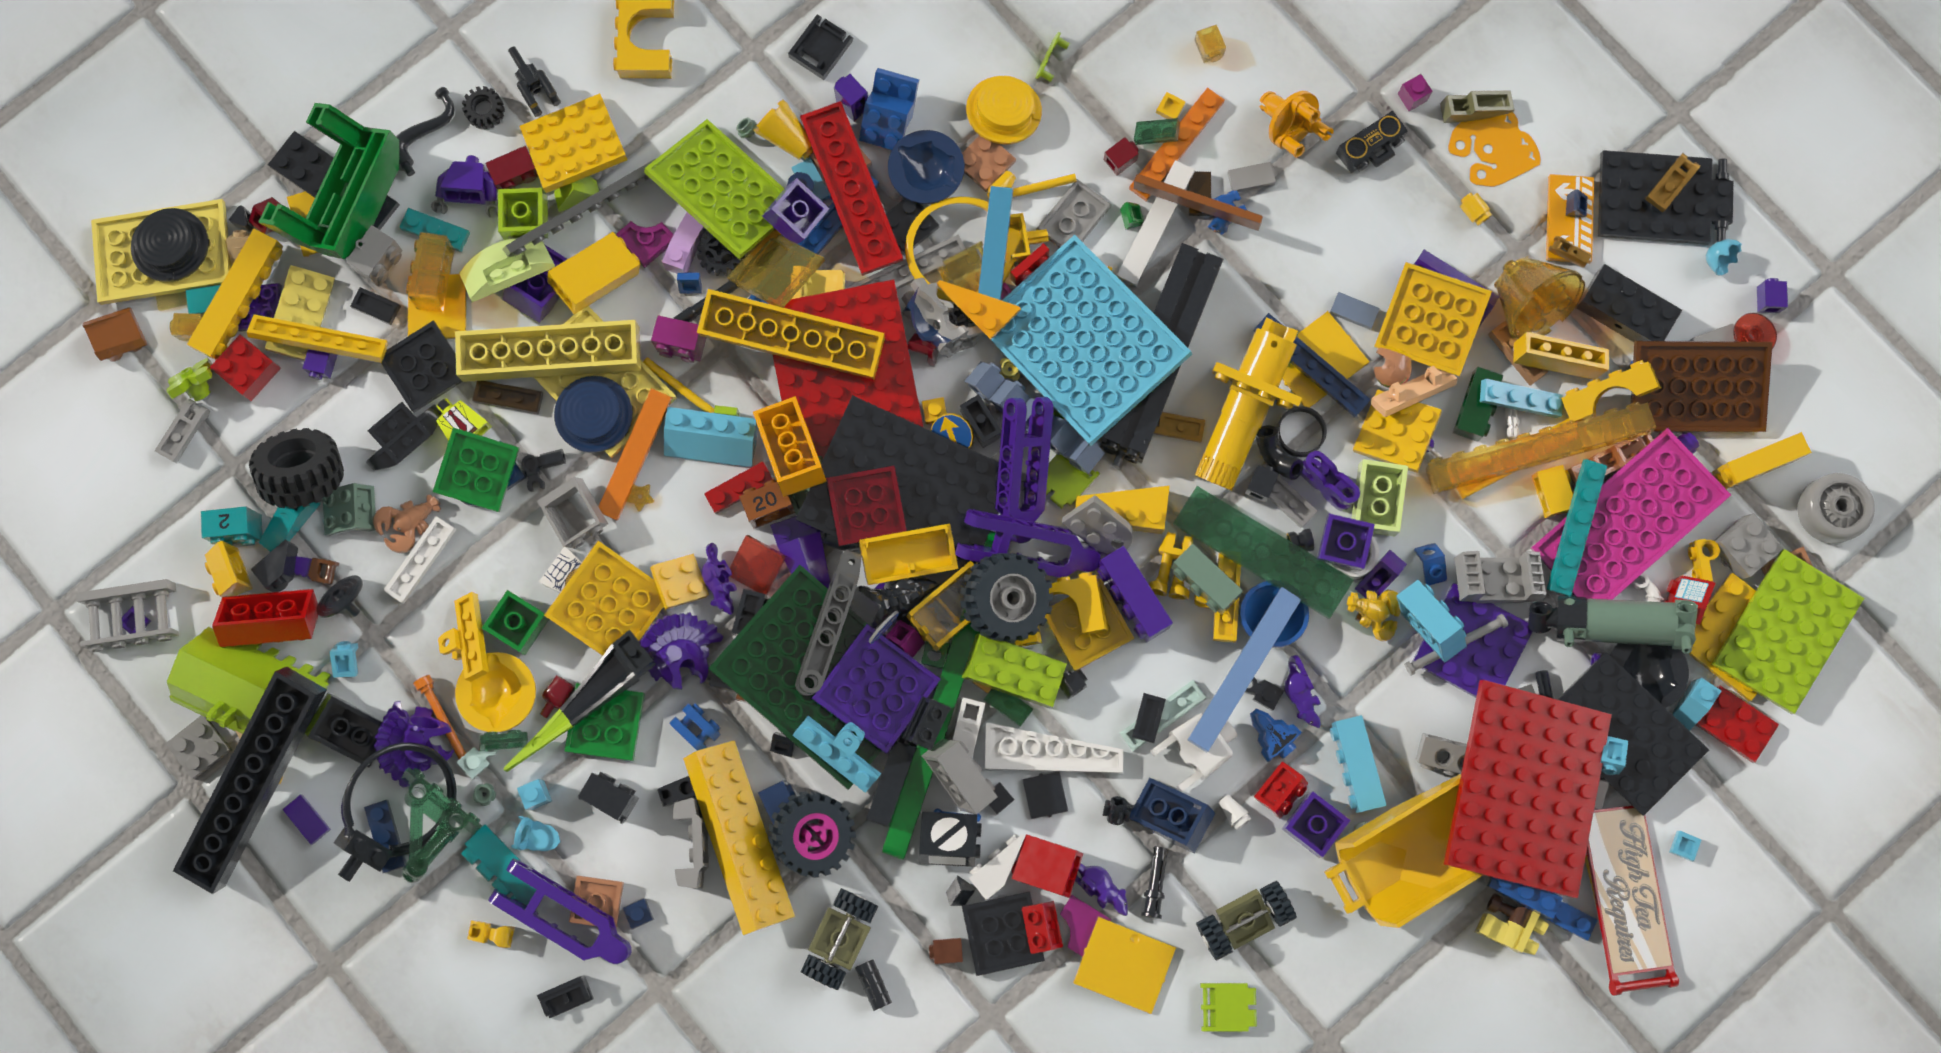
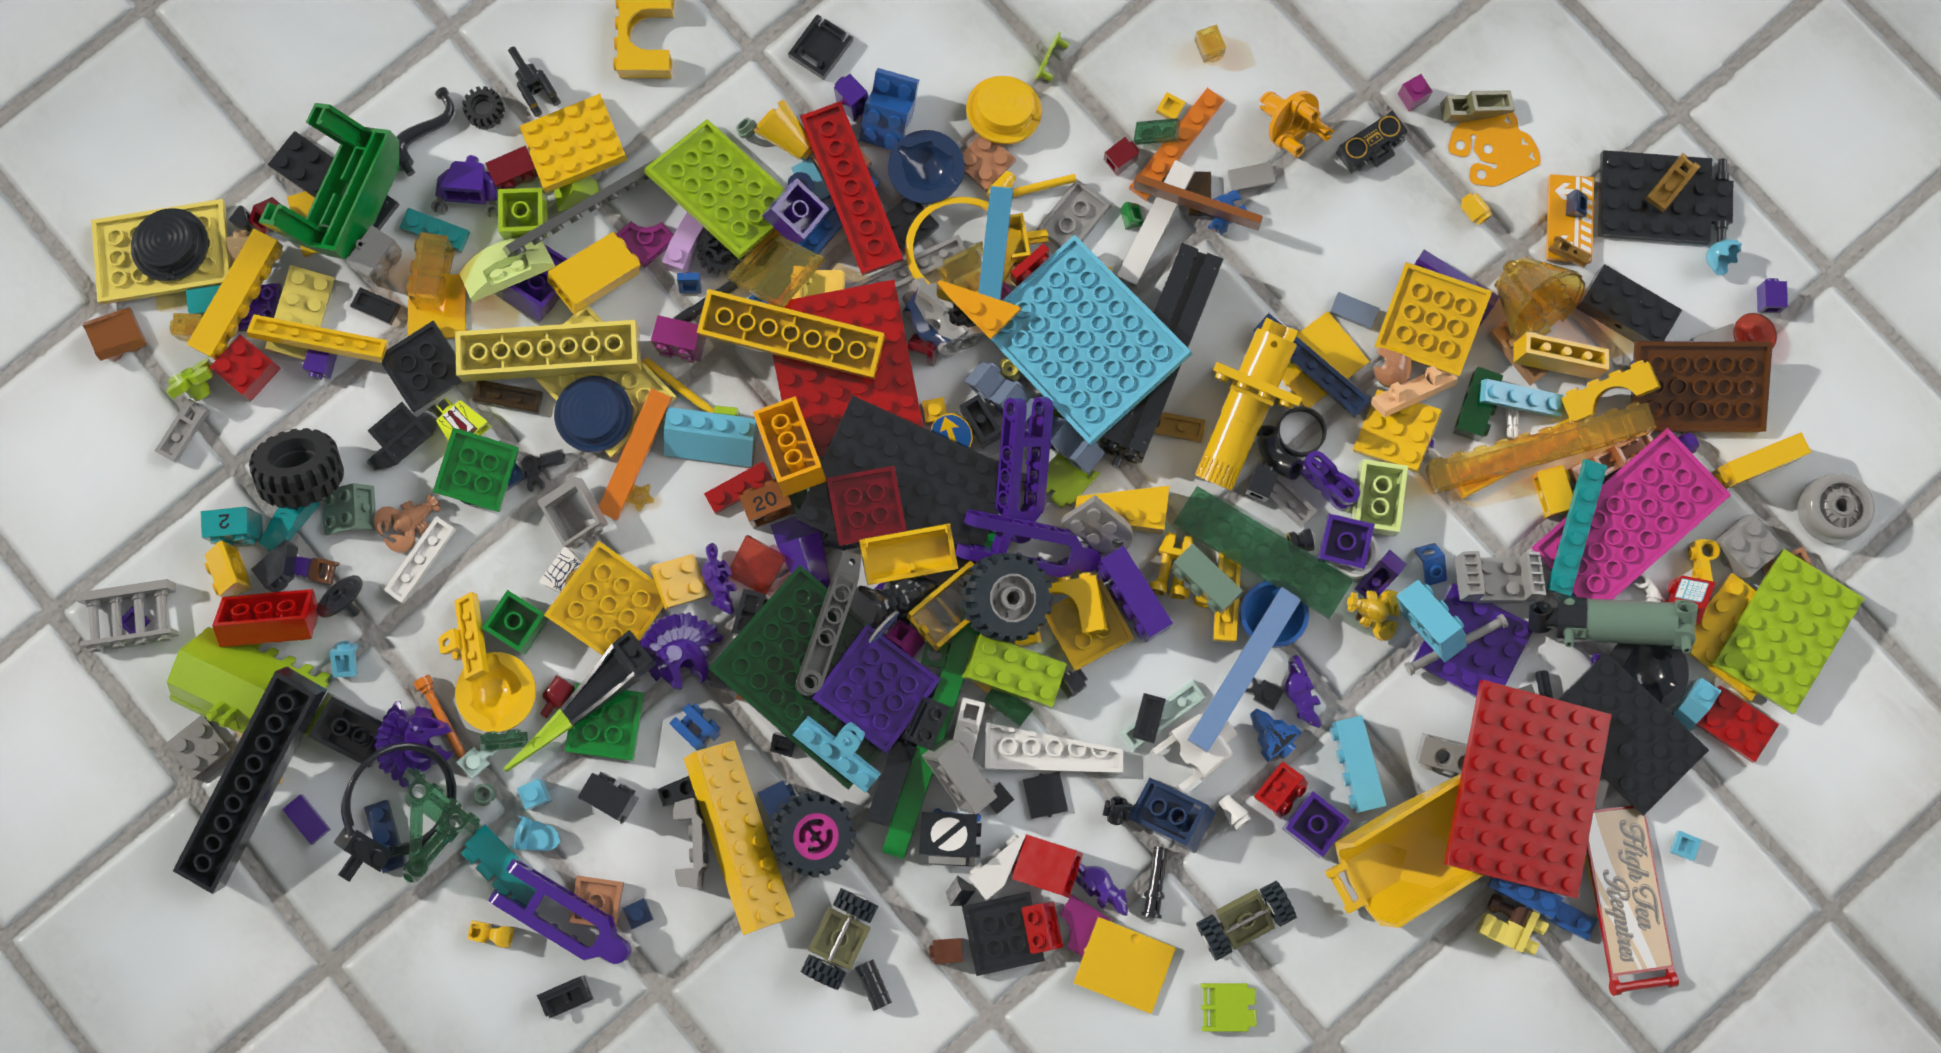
medium azure bracket [1600,736,1628,775] -> none

